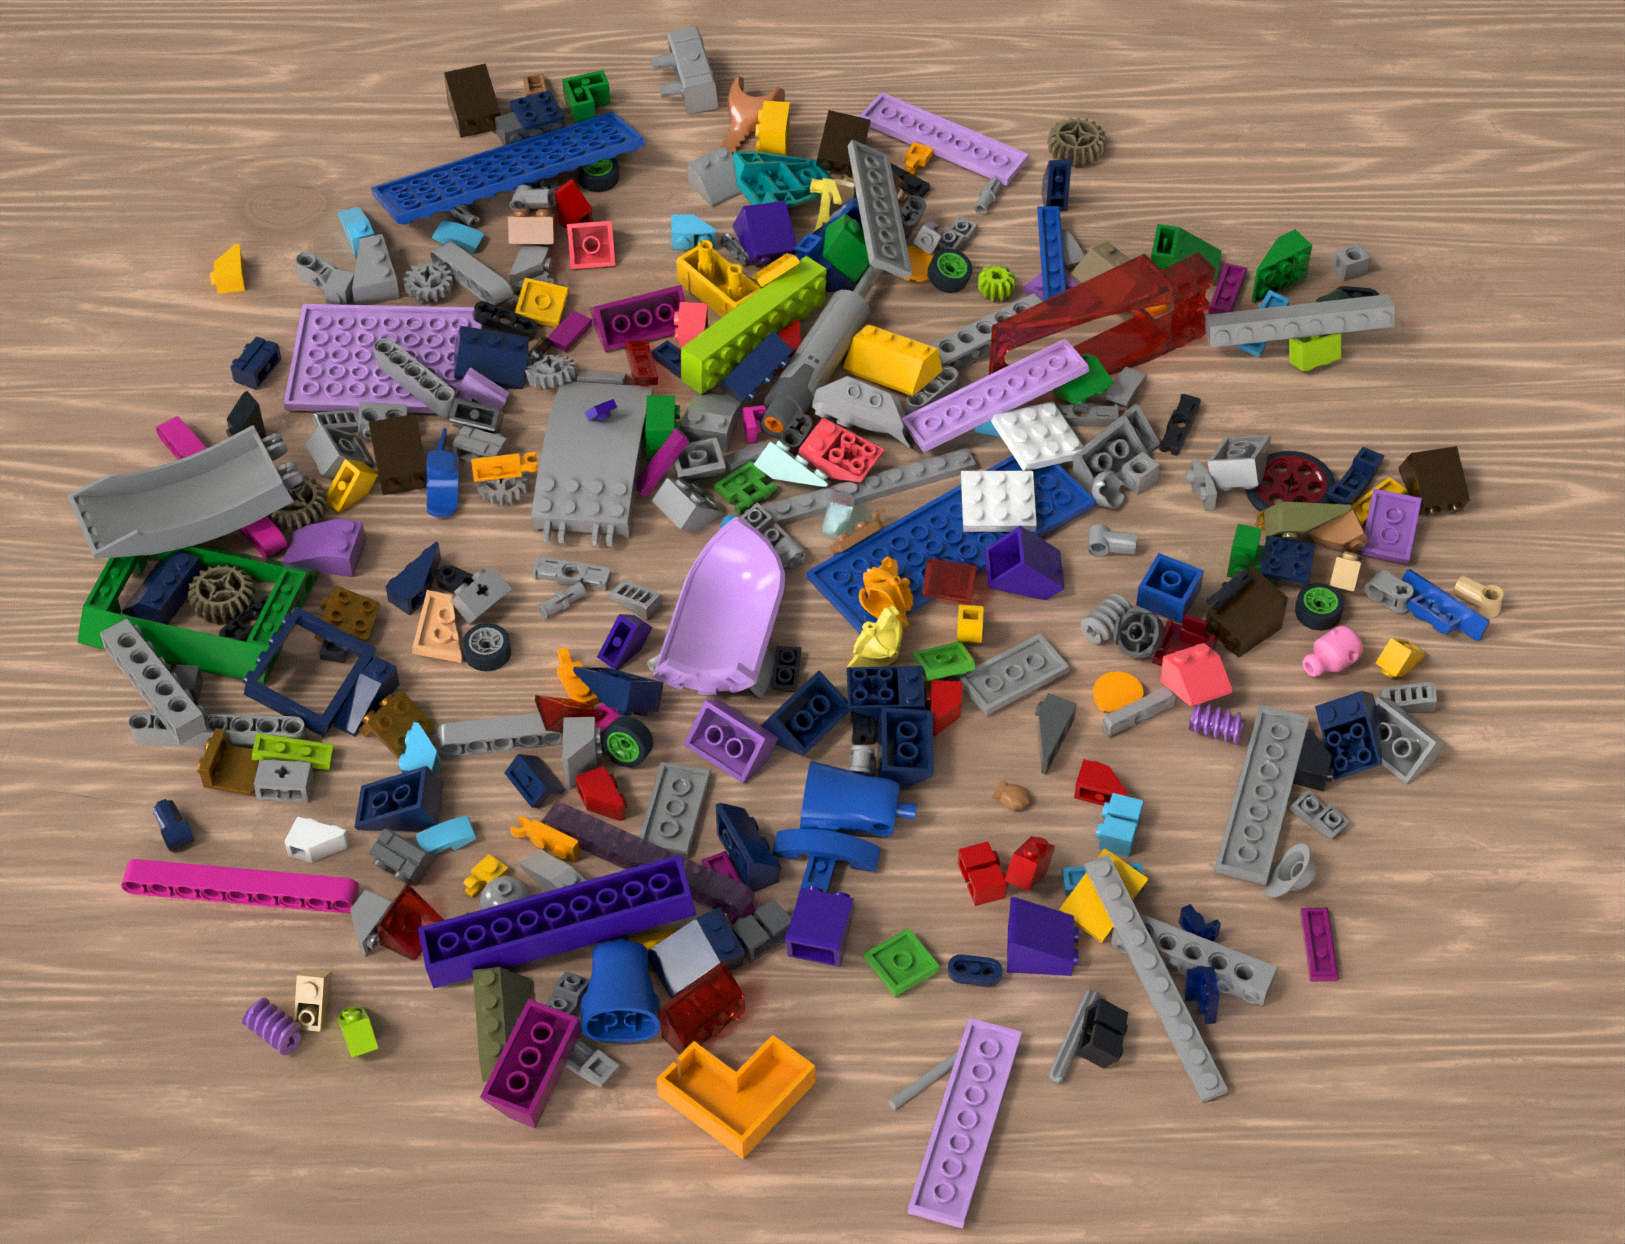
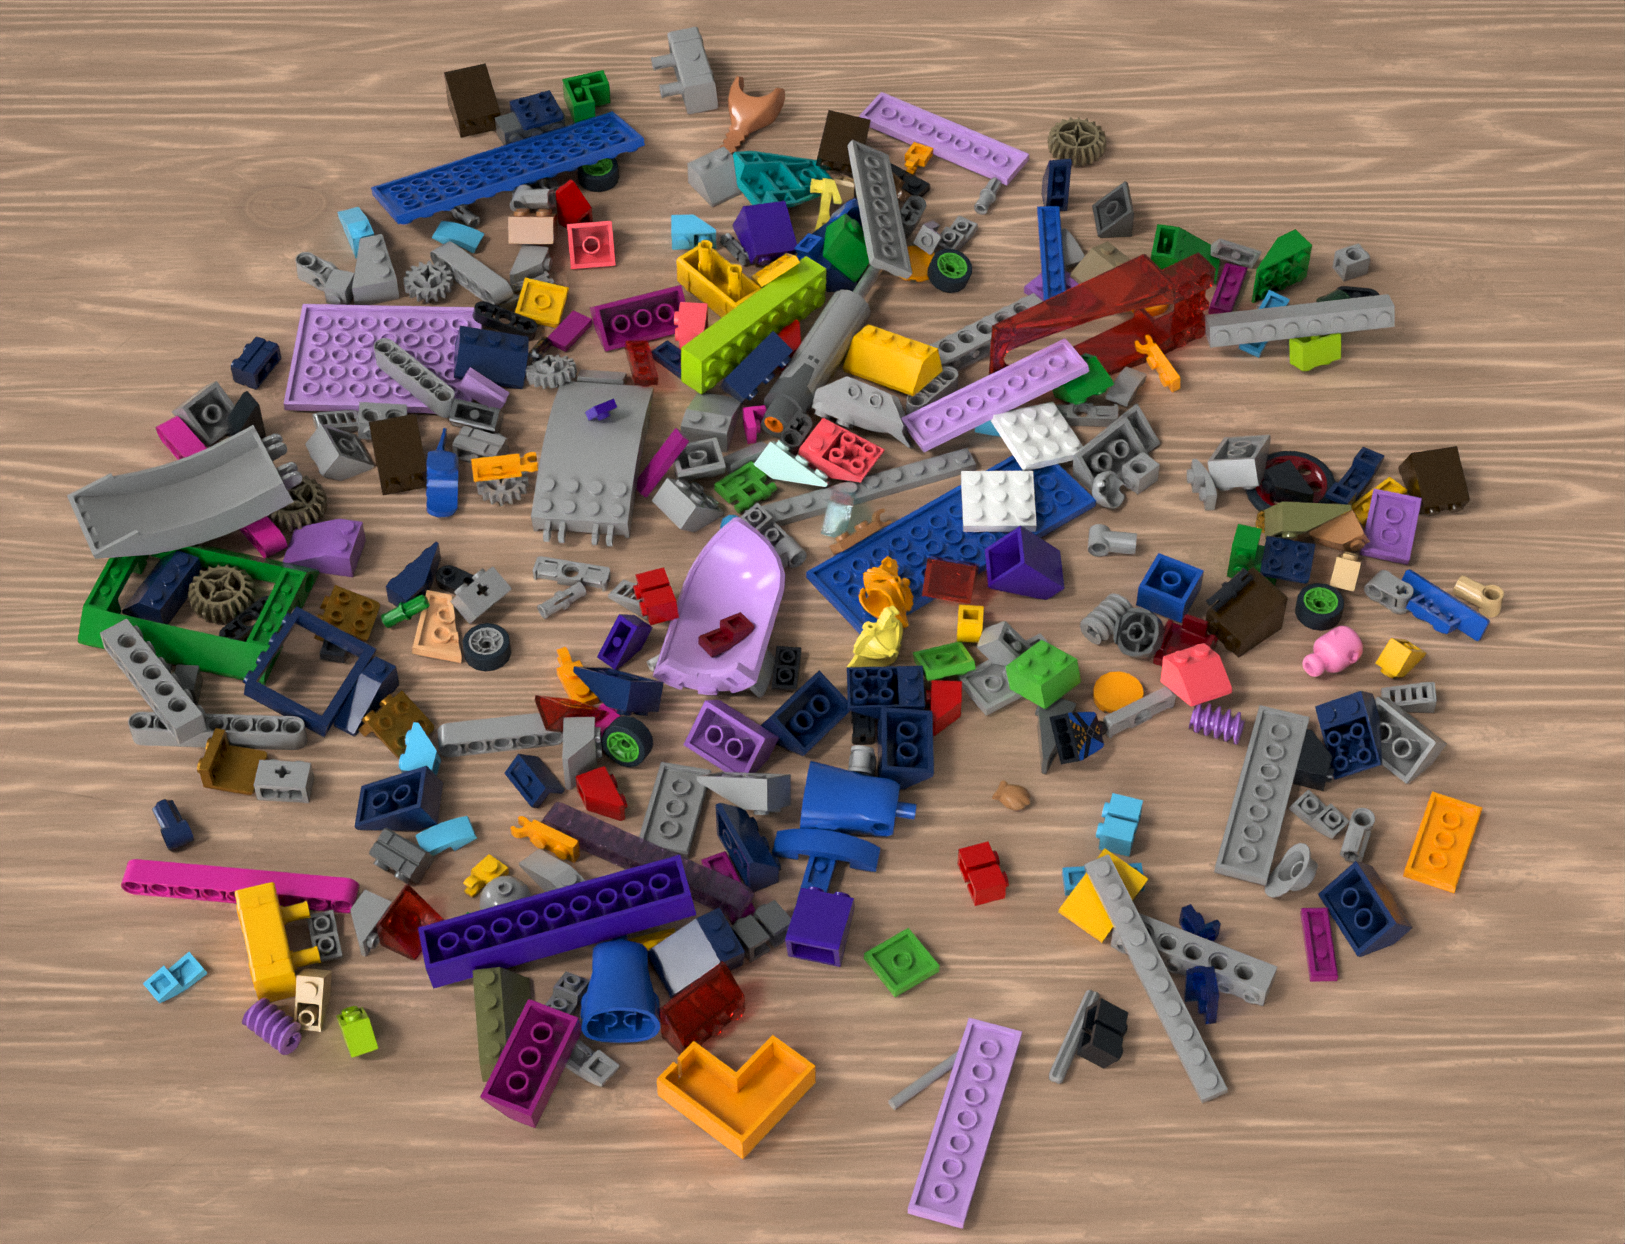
yellow slope [210,243,245,294] -> none
lime plate [252,733,334,771] -> none
white slope [284,817,349,863] -> none
yellow slope [326,459,378,513] -> none
medium nougat slope [523,73,547,96] -> none
green brick [645,395,681,462] -> none
yellow brick [756,101,790,156] -> none
dark blue plate [948,954,1002,987] -> none
lime gear [978,264,1016,302] -> none
red brick [1005,836,1055,891] -> none
dark purple slope [1007,897,1079,976] -> none
red slope [1074,759,1128,806] -> none
black piece [1159,394,1201,456] -> none
none -> medium azure slope [143,952,208,1003]
none -> light grey slope [172,381,235,446]
none -> yellow piece [235,882,321,1002]
none -> light grey slope [307,910,343,962]
none -> green axle [381,595,430,629]
none -> red piece [633,567,679,625]
none -> light grey slope [697,771,791,815]
none -> dark red slope [698,612,754,657]
none -> light grey slope [977,621,1032,666]
none -> bright green brick [1005,640,1081,709]
none -> black torso [1049,712,1107,765]
none -> dark grey slope [1092,181,1134,238]
none -> light orange plate [1135,334,1180,393]
none -> light grey slope [1211,239,1261,269]
none -> black slope [1262,460,1314,503]
none -> dark blue slope [1318,861,1413,957]
none -> light grey piece [1340,808,1375,863]
none -> light orange tile [1403,791,1483,893]

